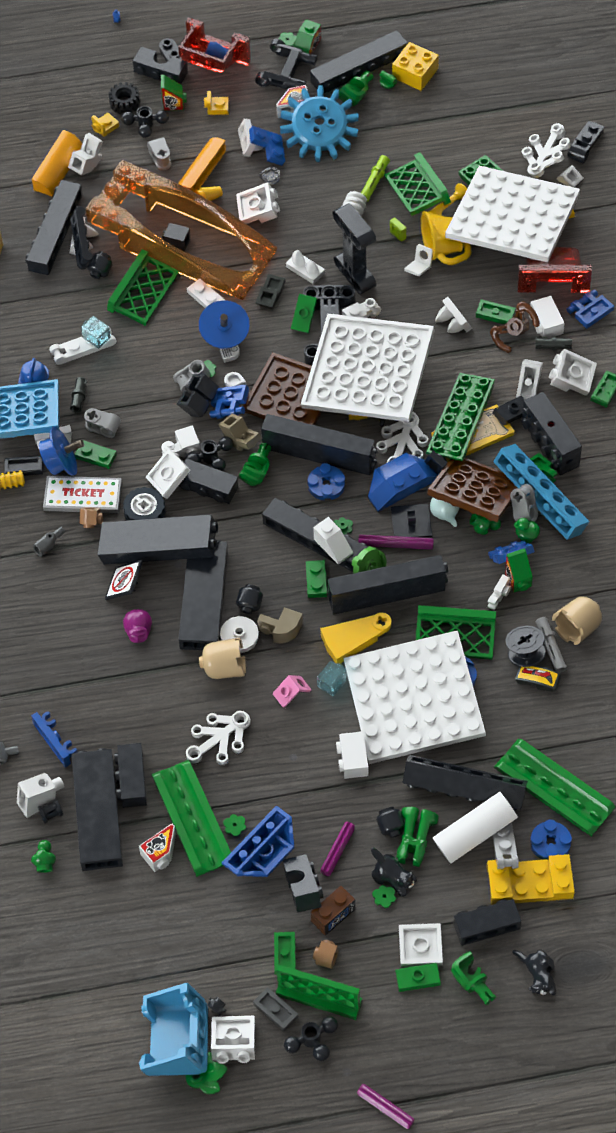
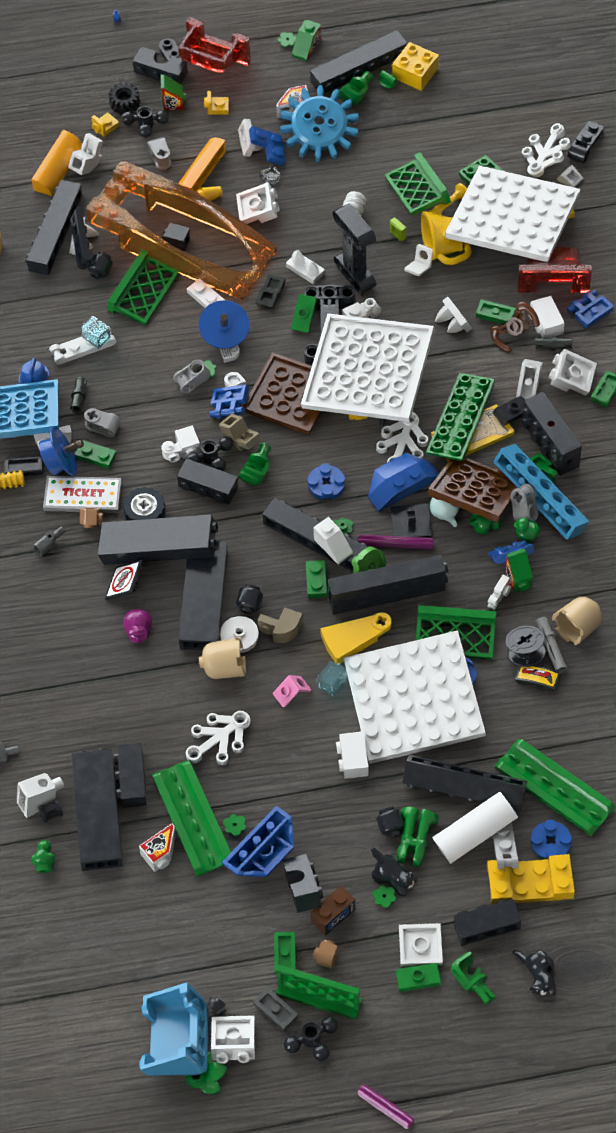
blue plate [31,712,77,768] -> none
white tile [146,449,191,499] -> none
black piece [177,374,219,417] -> none
blue cone [206,41,232,61] -> none
black connector [255,39,318,89] -> none
black brick [261,414,377,476] -> none
magenta axle [321,822,355,876] -> none
lime pin [361,155,390,202] -> none
black plate [424,450,447,475] -> none

